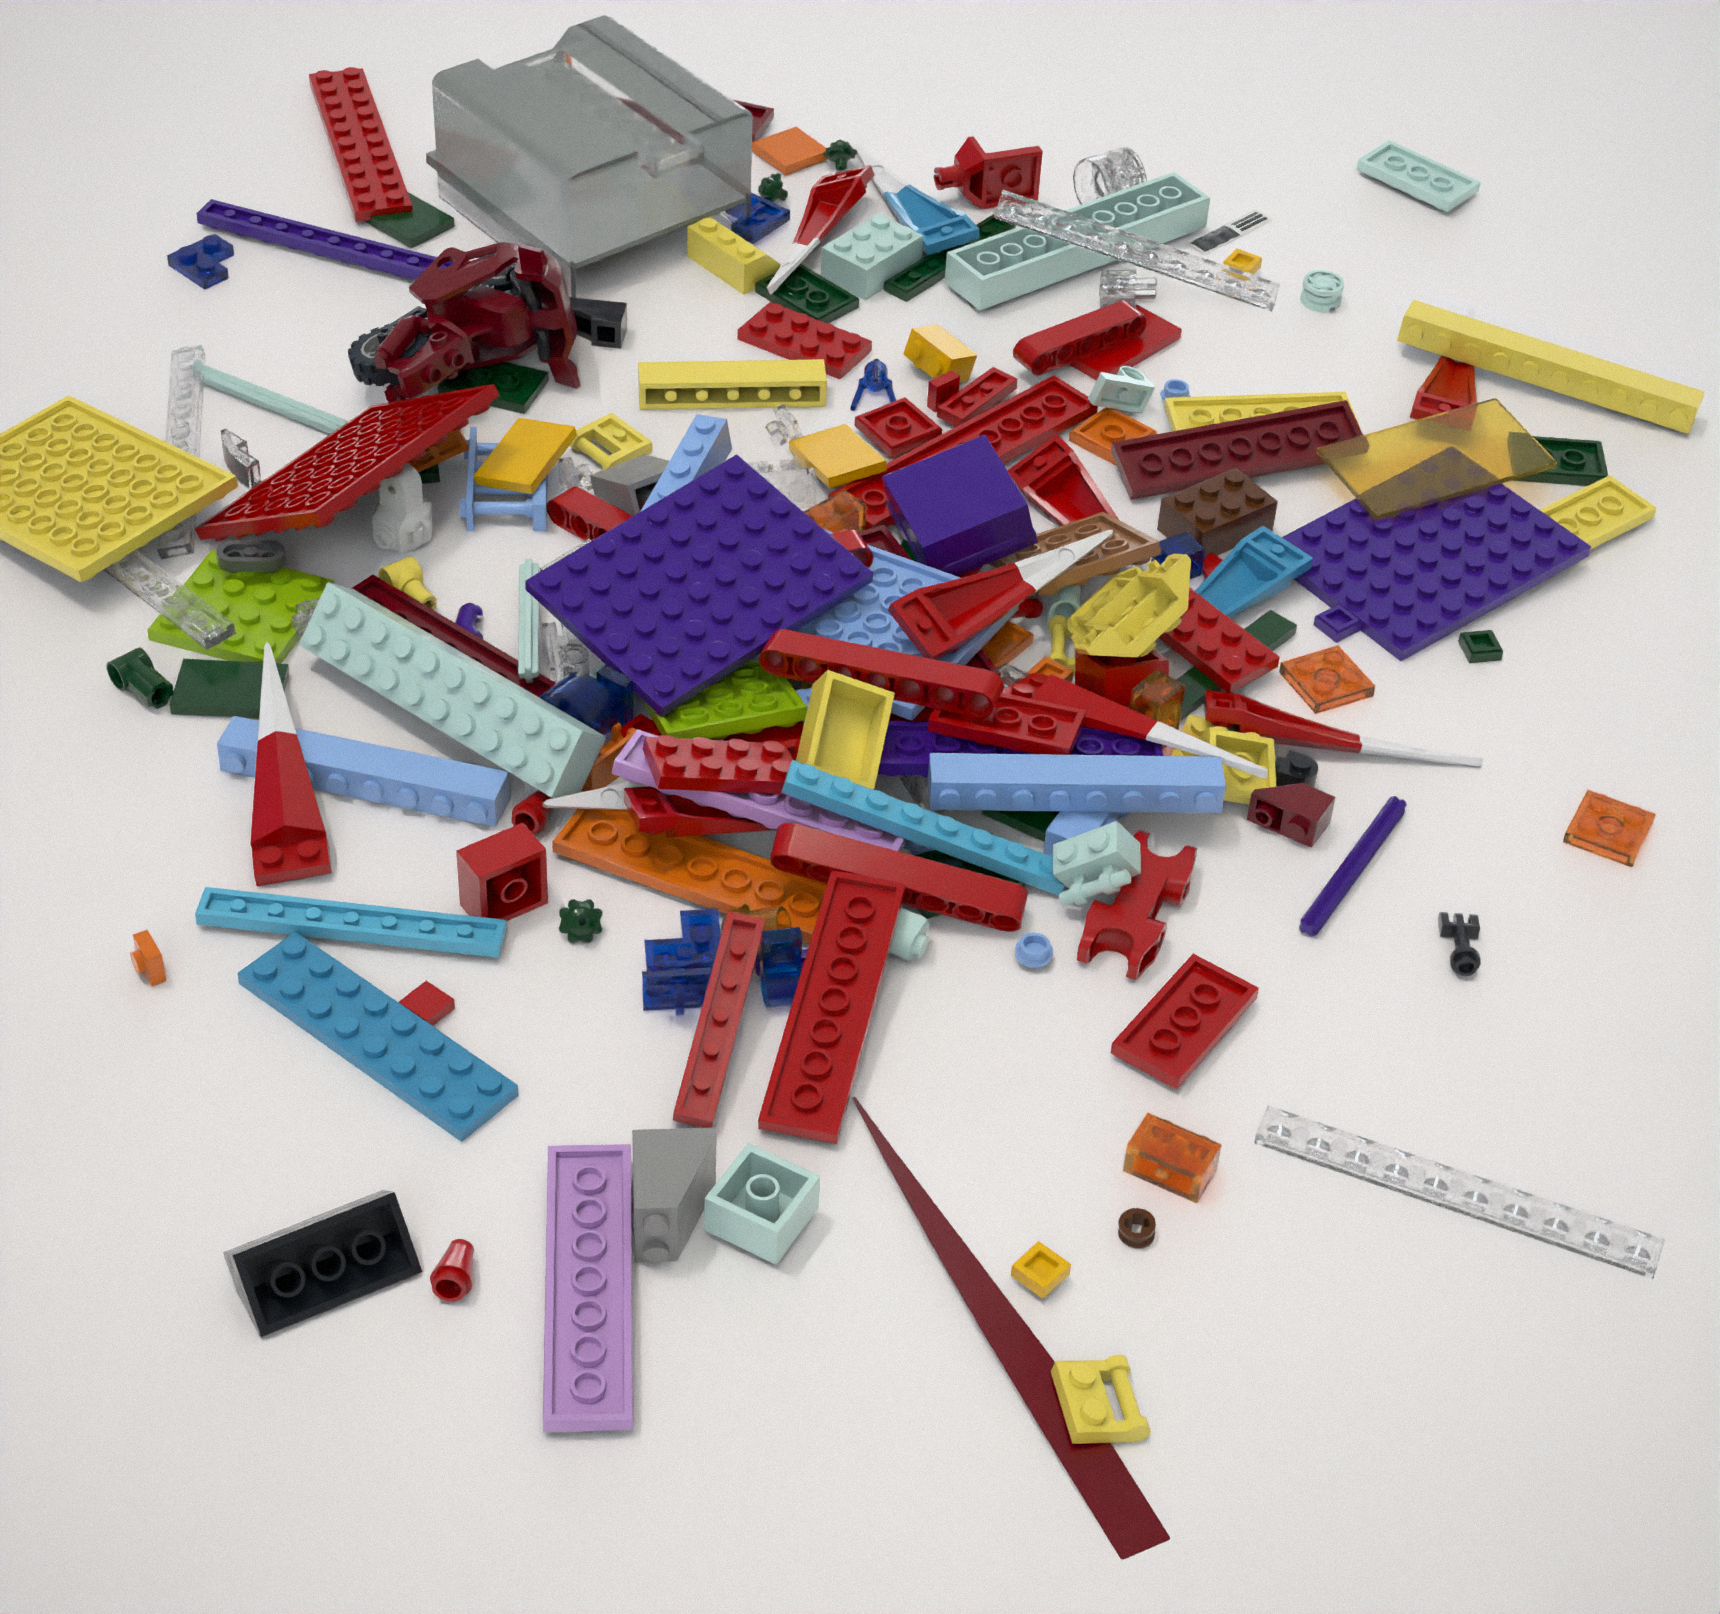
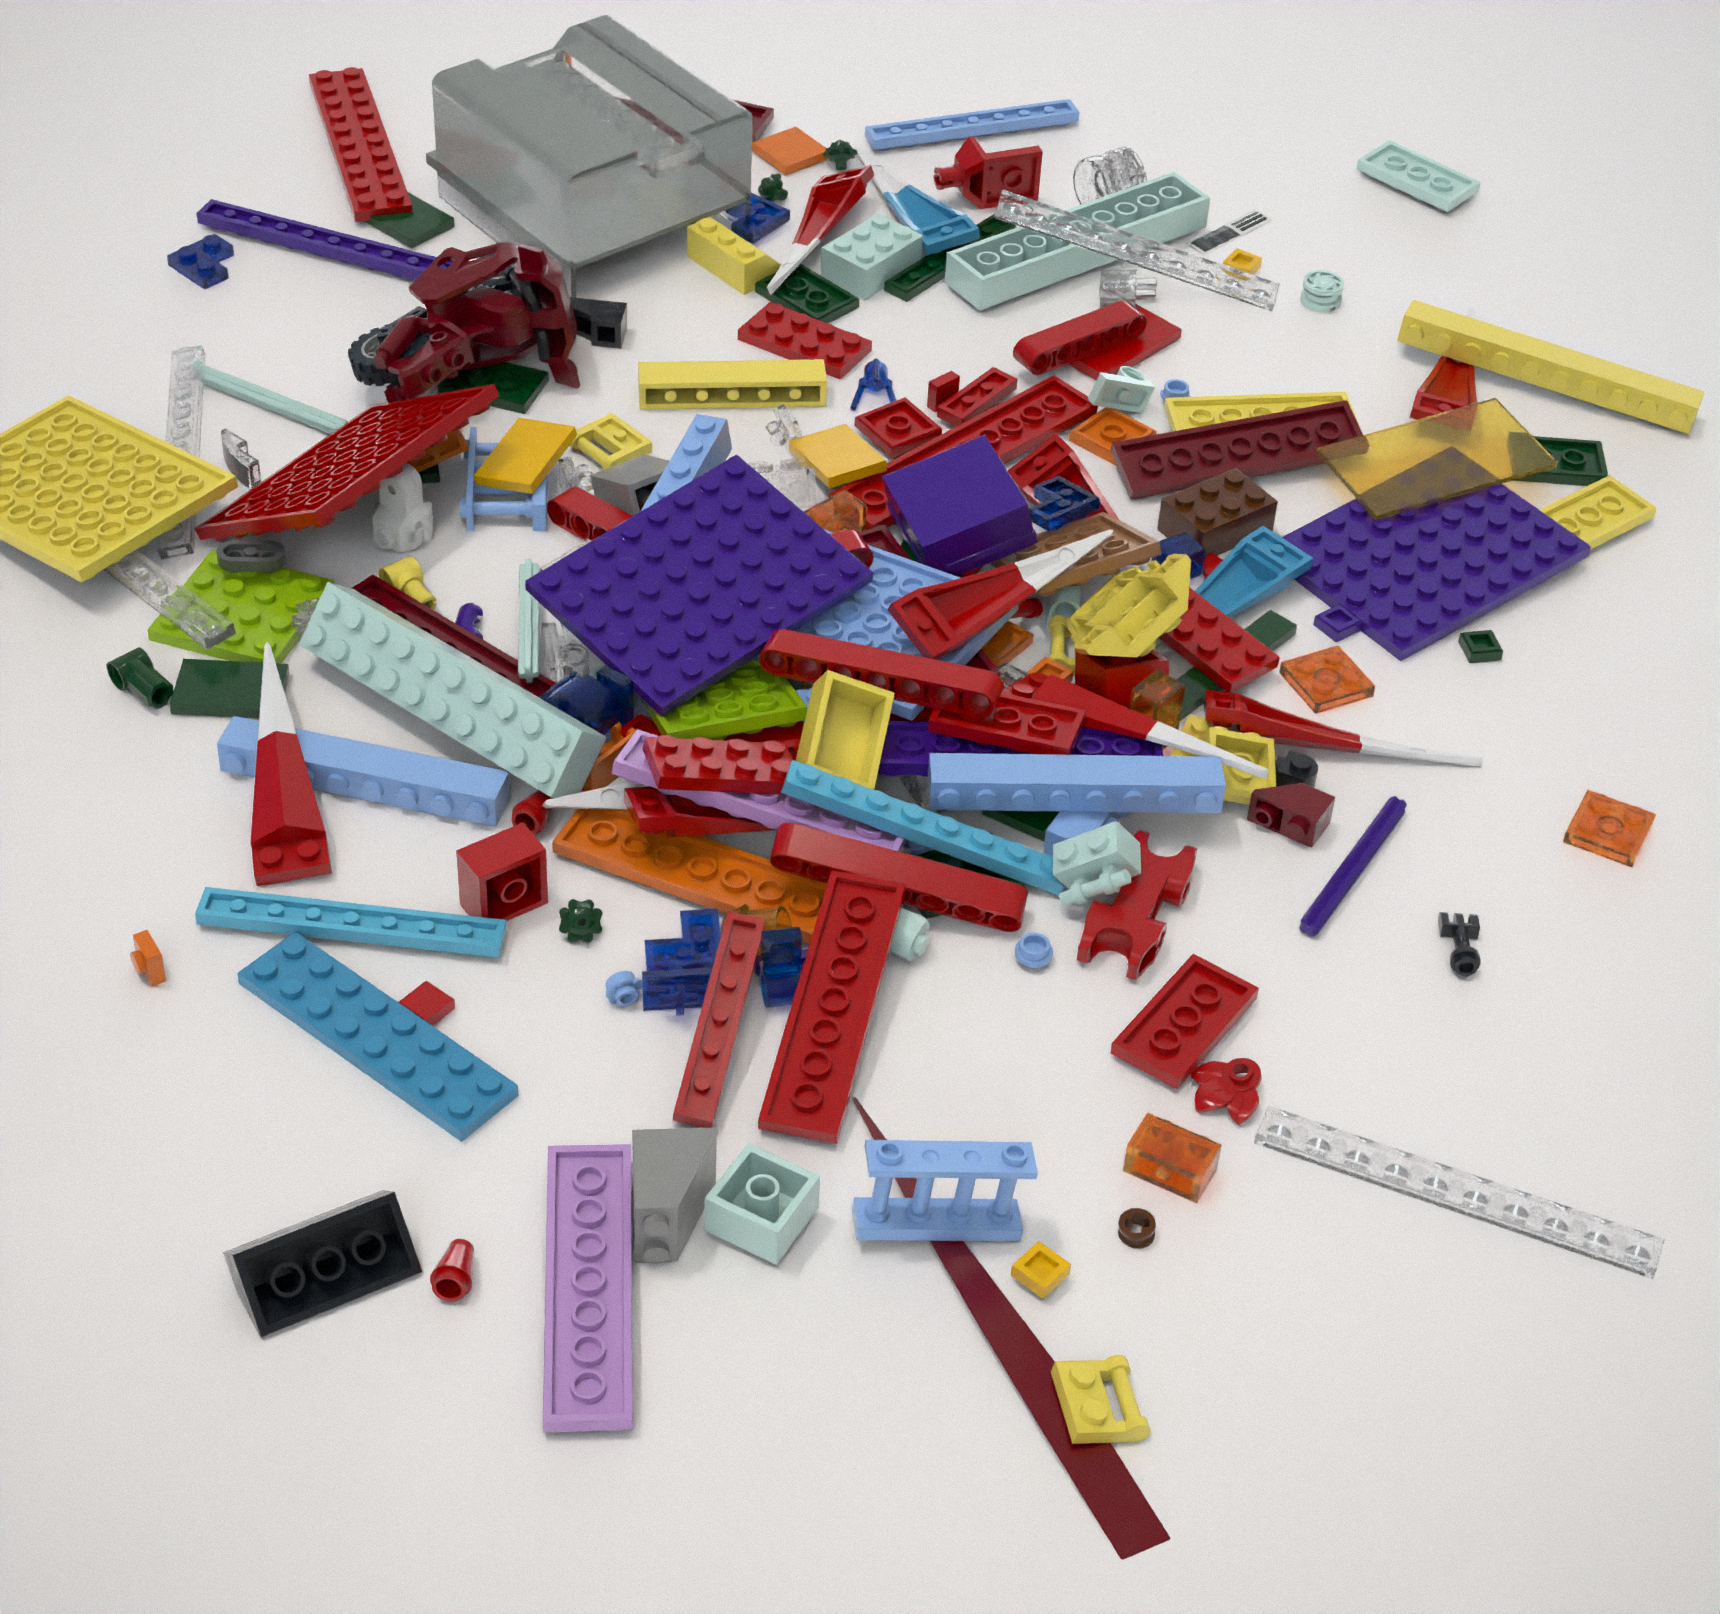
yellow brick [903,324,977,383] -> none
none -> light blue plate [605,971,643,1006]
none -> light blue fence [852,1140,1038,1242]
none -> light blue plate [865,99,1080,150]
none -> clear blue plate [1029,476,1100,531]
none -> red plate [1191,1058,1262,1125]

